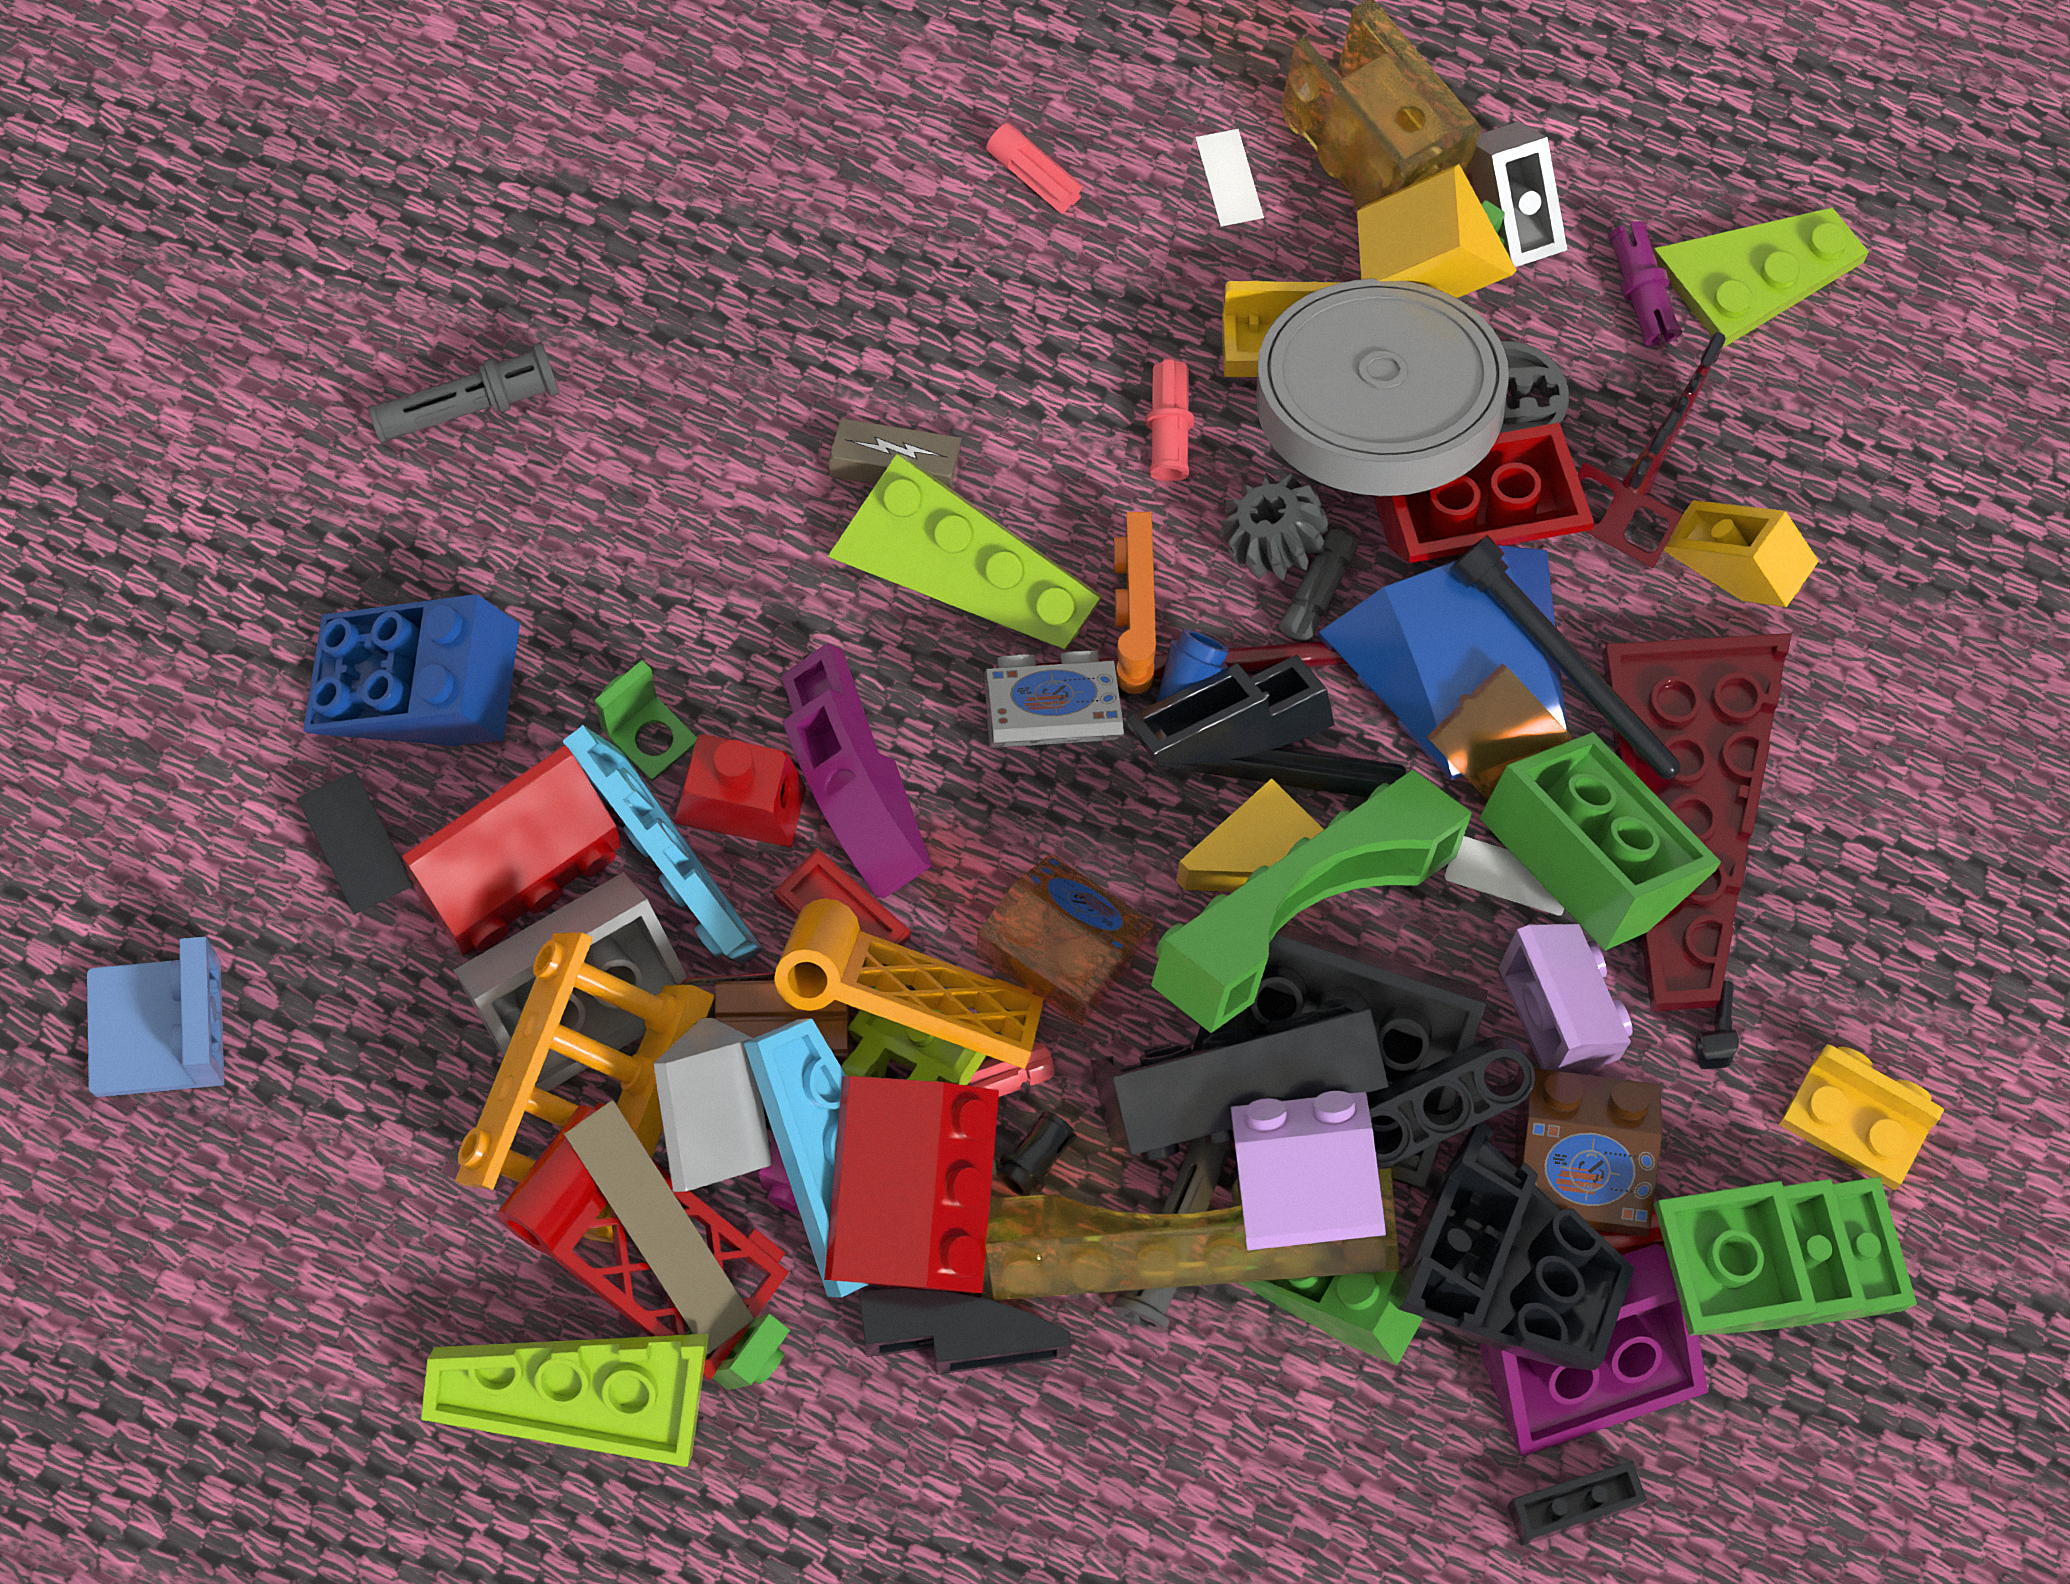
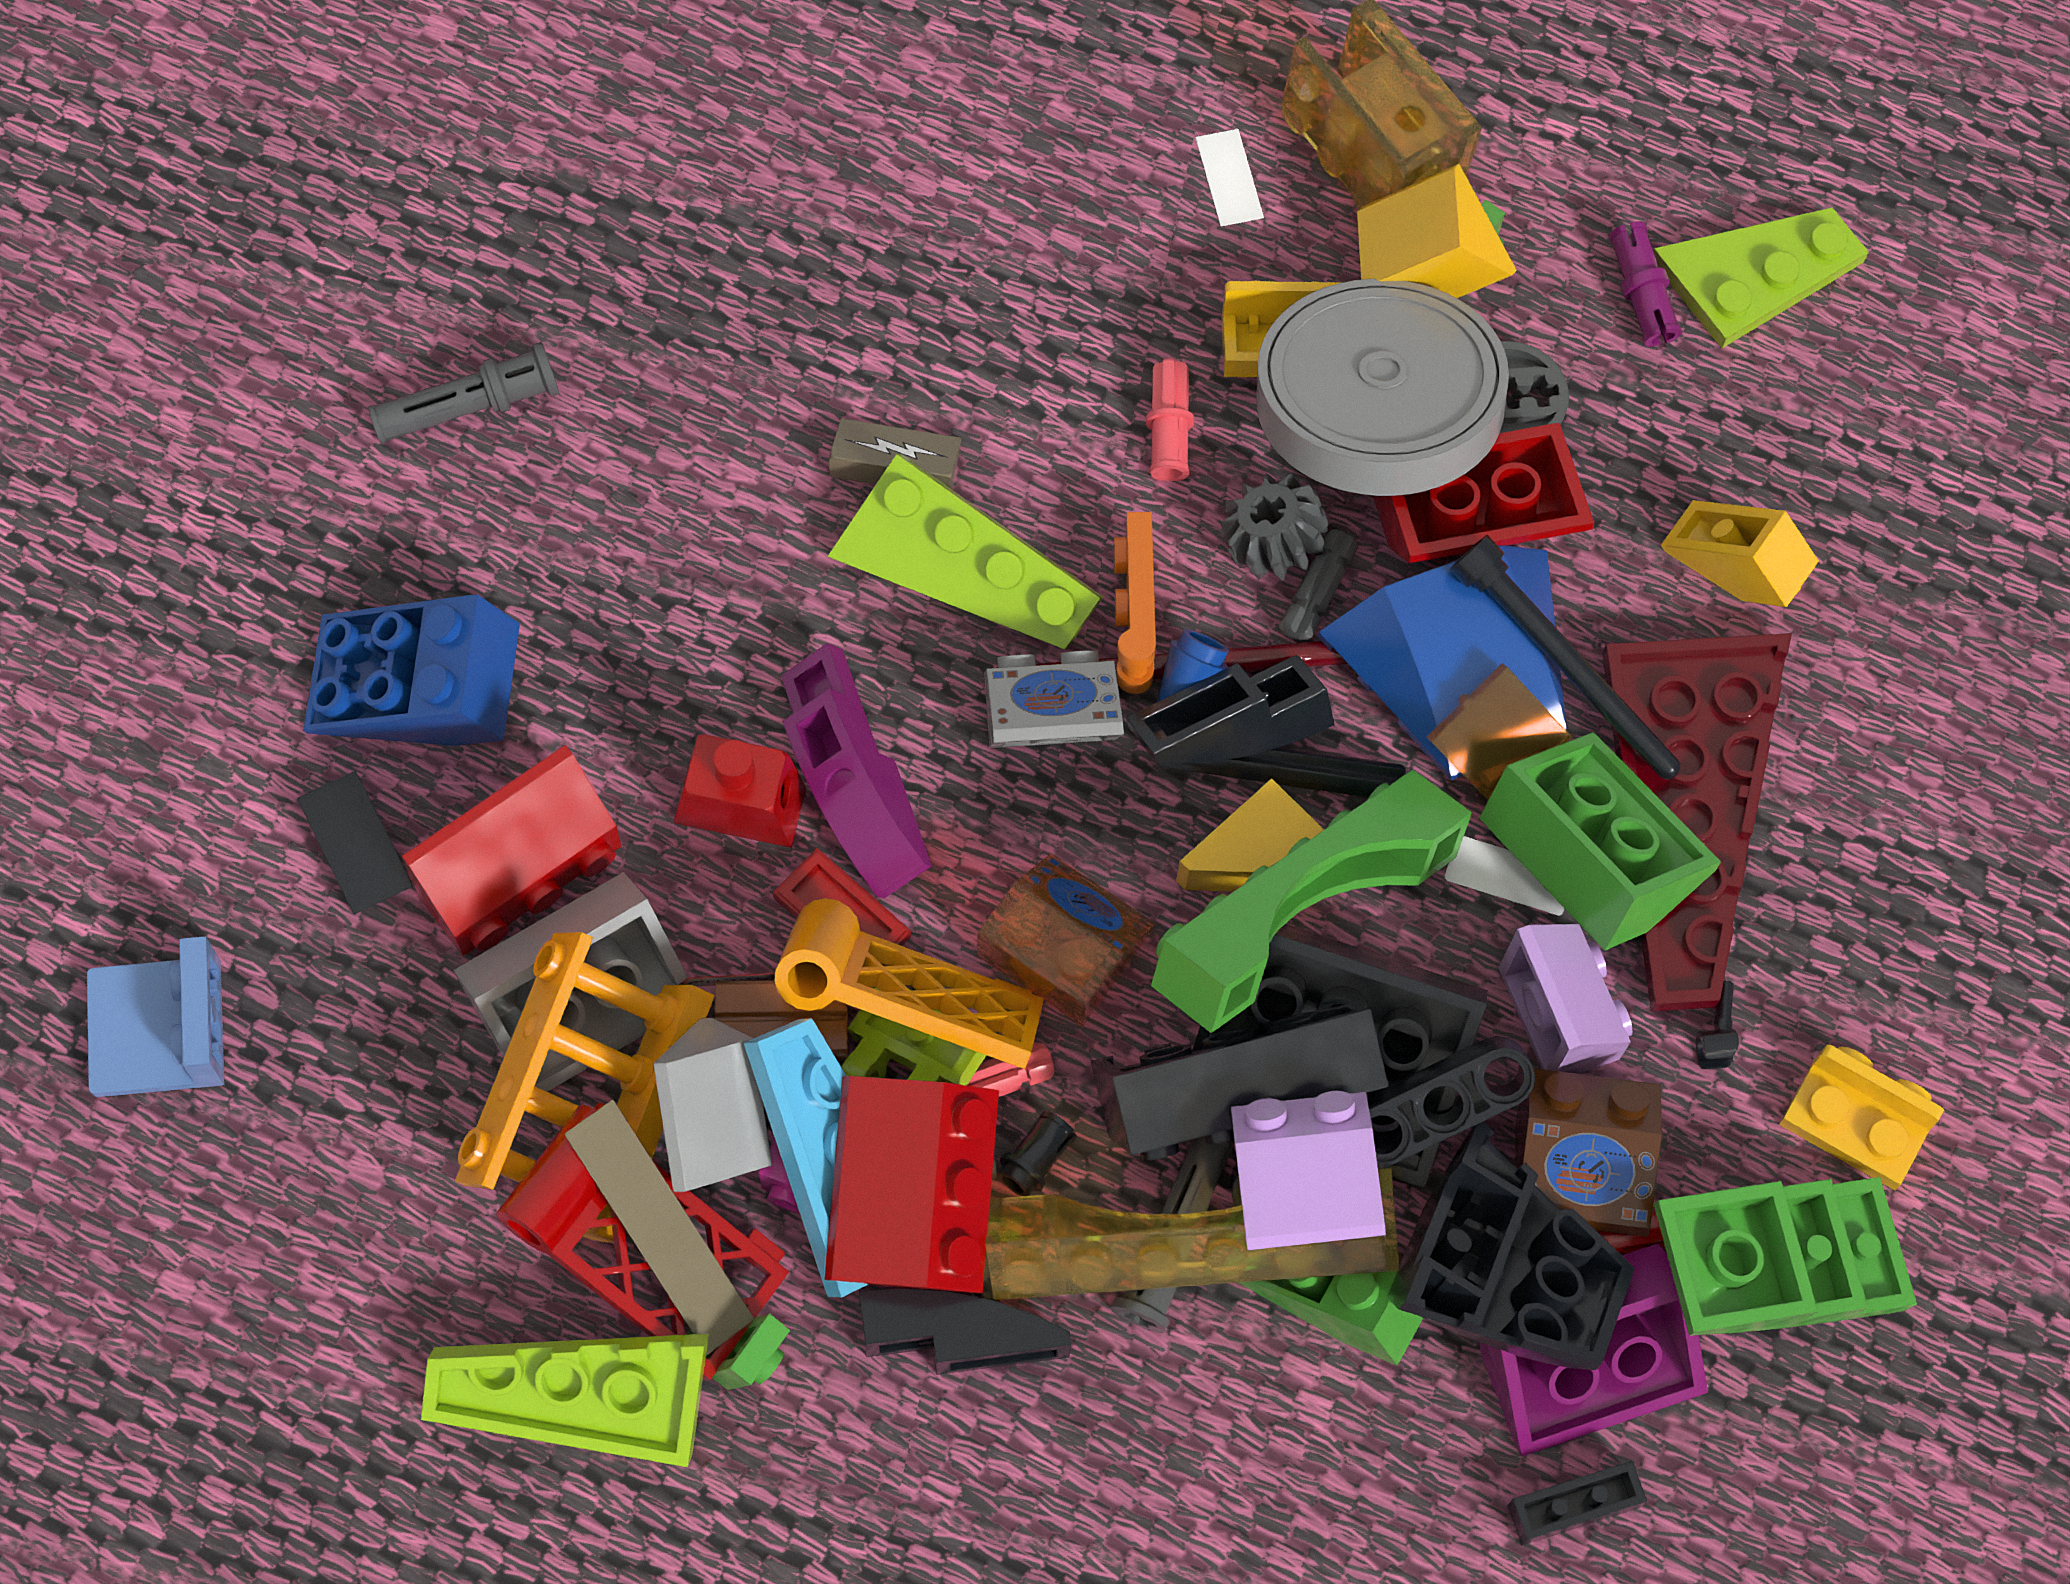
medium azure wing [563,725,764,964] -> none
bright green bracket [595,660,697,781] -> none
coral piece [986,123,1084,214] -> none
light grey slope [1465,121,1568,267] -> none
dark red piece [1578,332,1725,568] -> none

